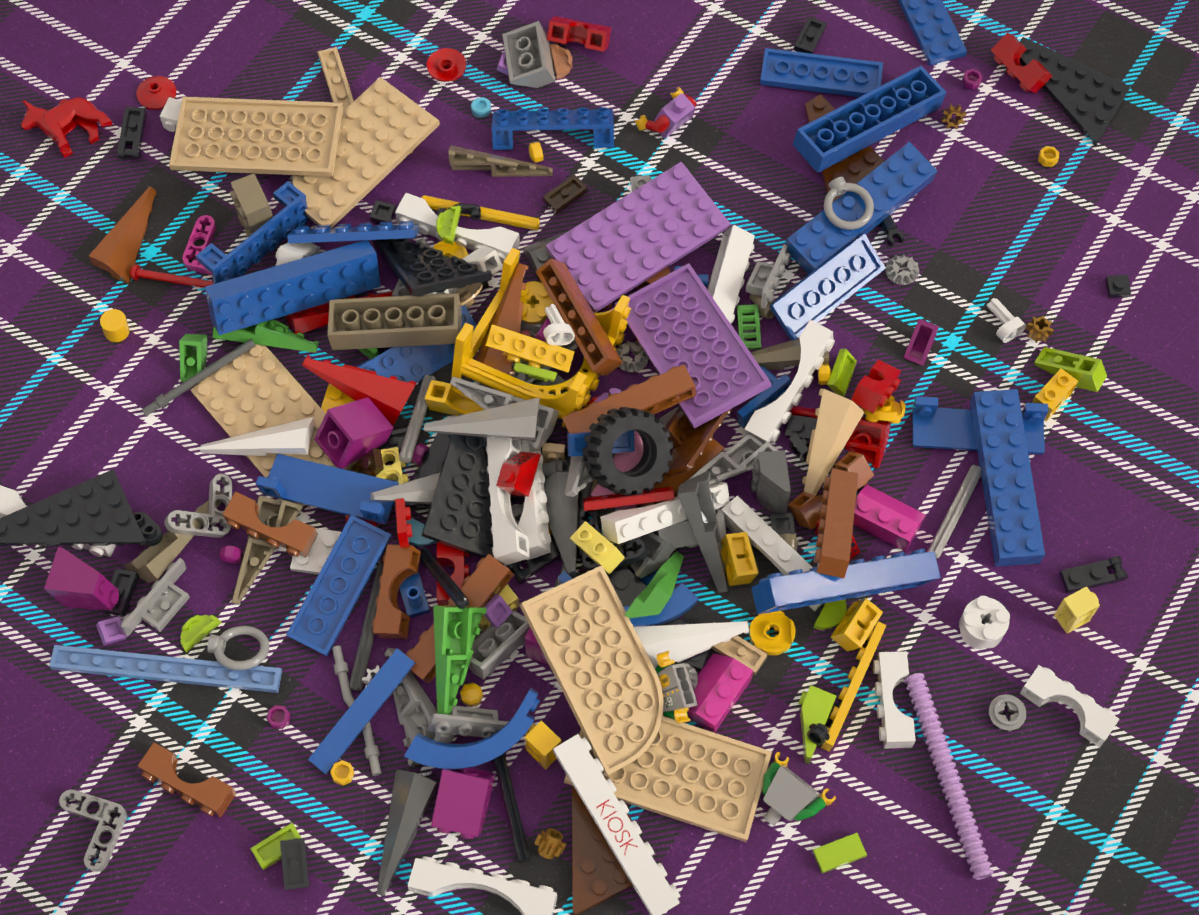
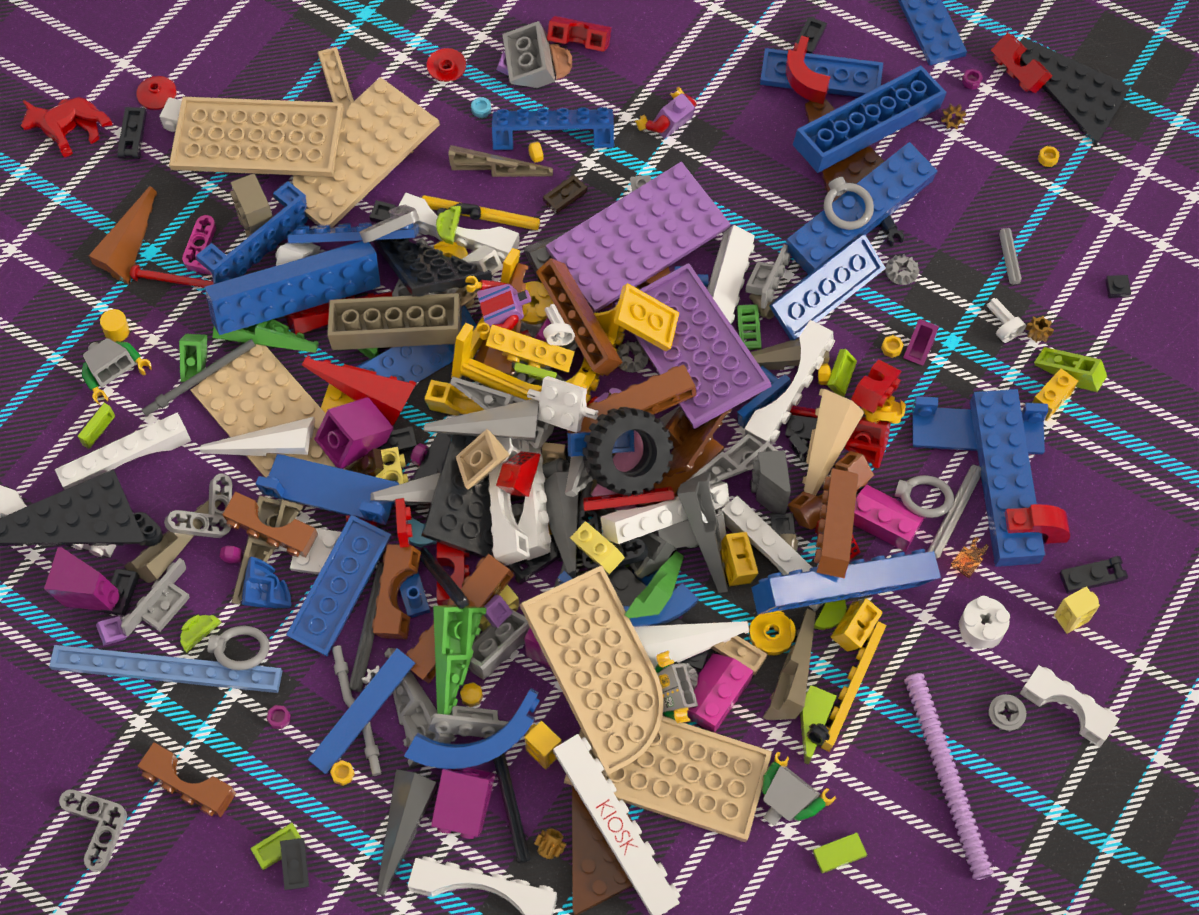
light grey axle [399,375,435,463] -> none
white arch [873,652,916,749] -> none
none -> white arch [55,412,191,490]
none -> lime tile [78,403,115,449]
none -> light grey torso [82,338,152,405]
none -> blue brick [242,557,291,608]
none -> light grey beam [359,205,420,243]
none -> tan slope [456,429,510,489]
none -> torso [465,276,531,340]
none -> white plate [527,376,599,433]
none -> yellow plate [614,283,679,351]
none -> dark tan wedge [763,609,816,720]
none -> red arch [786,36,830,104]
none -> yellow tile [881,335,903,358]
none -> light grey piece [895,475,954,518]
none -> clear orange plate [951,537,988,578]
none -> light grey axle [999,228,1022,285]
none -> red arch [1005,504,1070,544]

